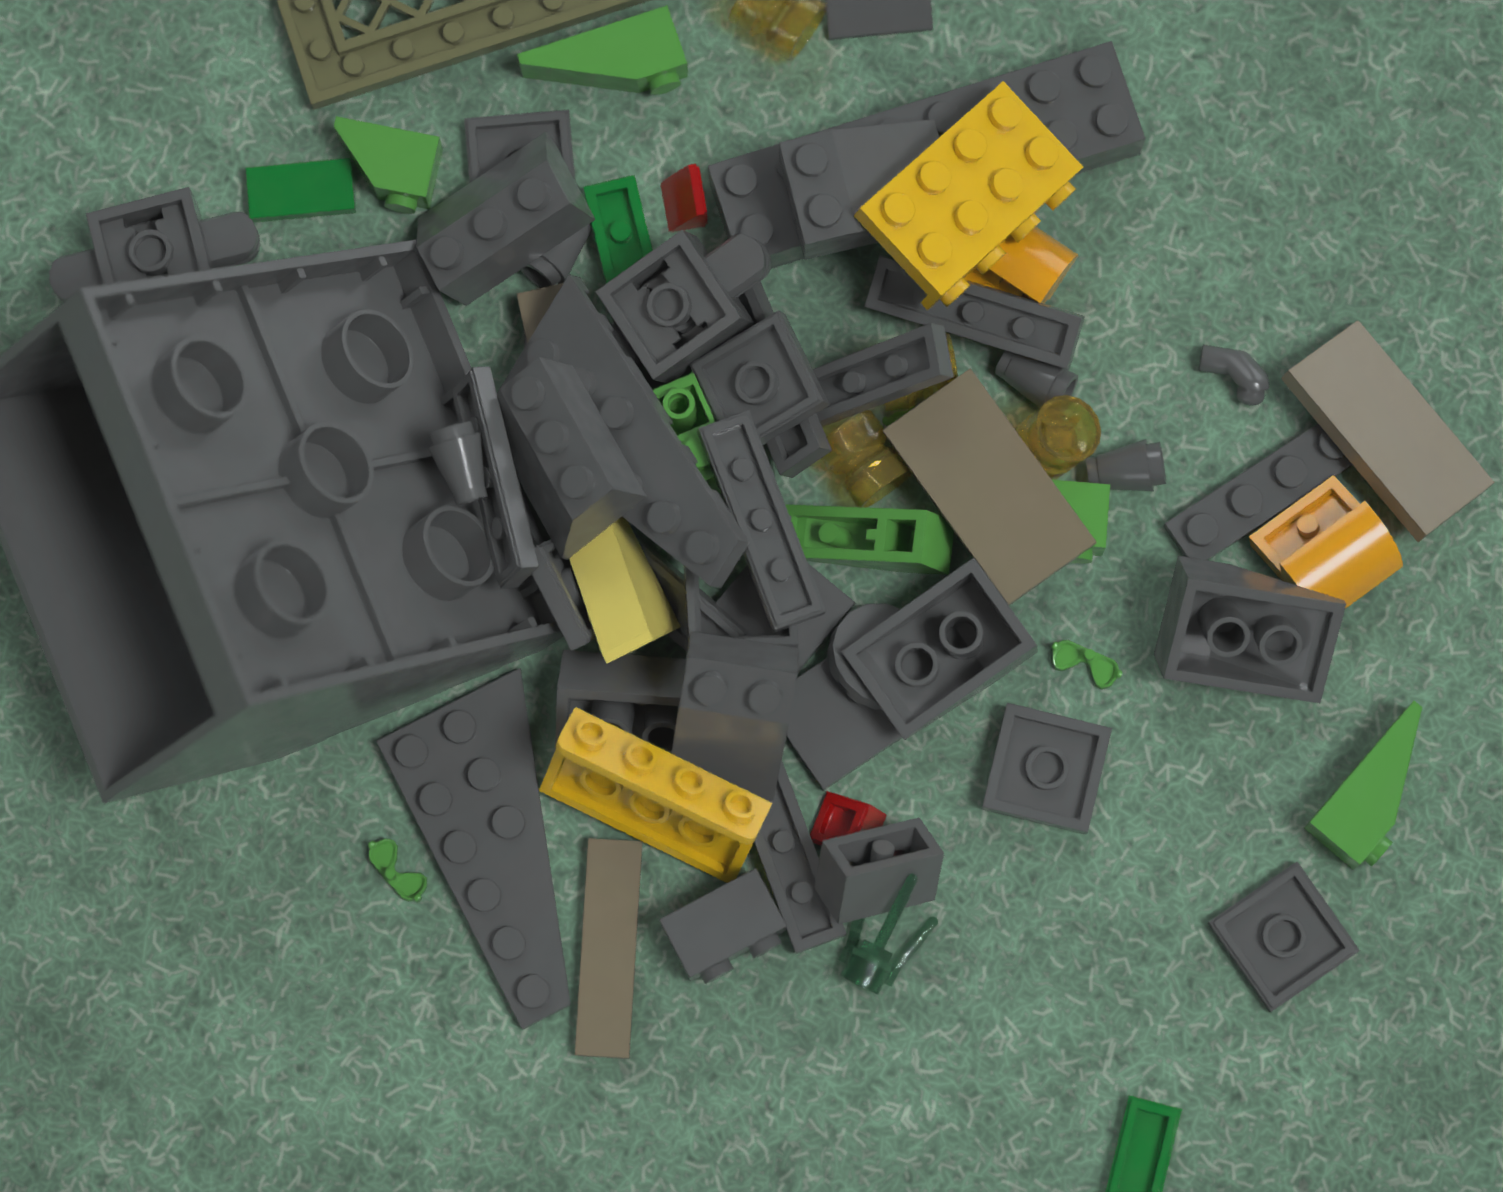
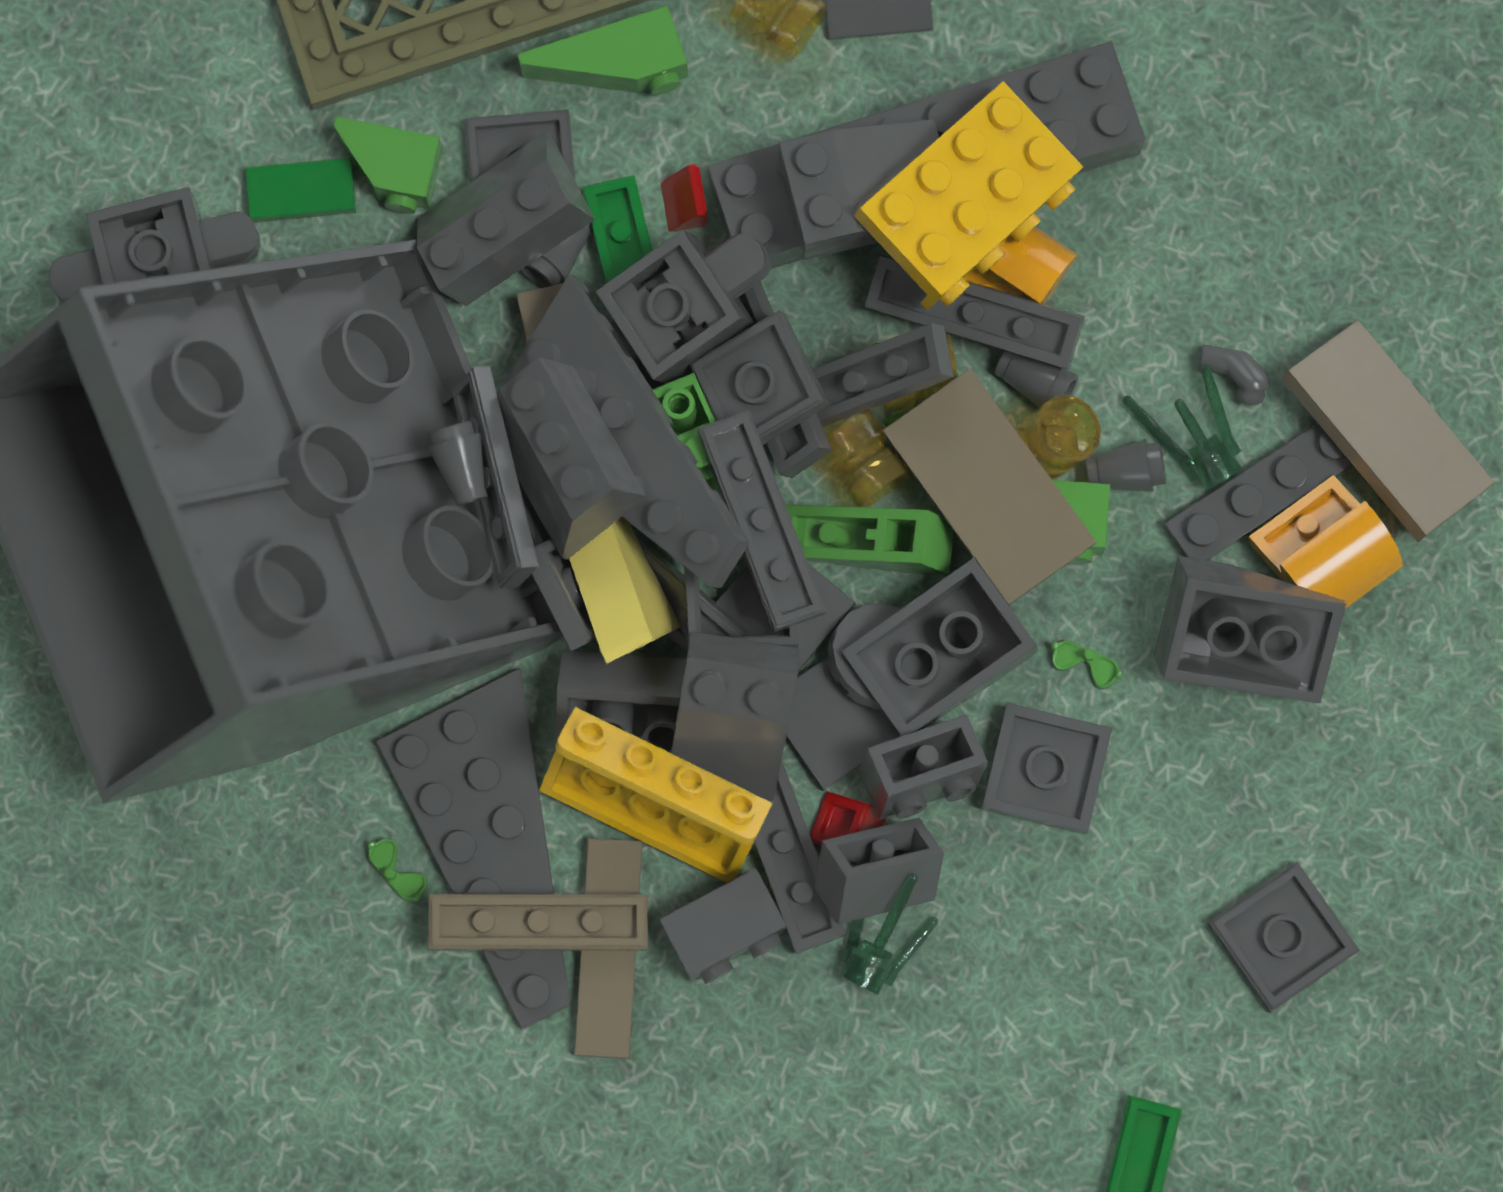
bright green slope [1304,700,1422,870] -> none
none -> dark tan tile [429,894,647,951]
none -> dark grey brick [859,714,988,820]
none -> clear green plant [1122,364,1242,489]

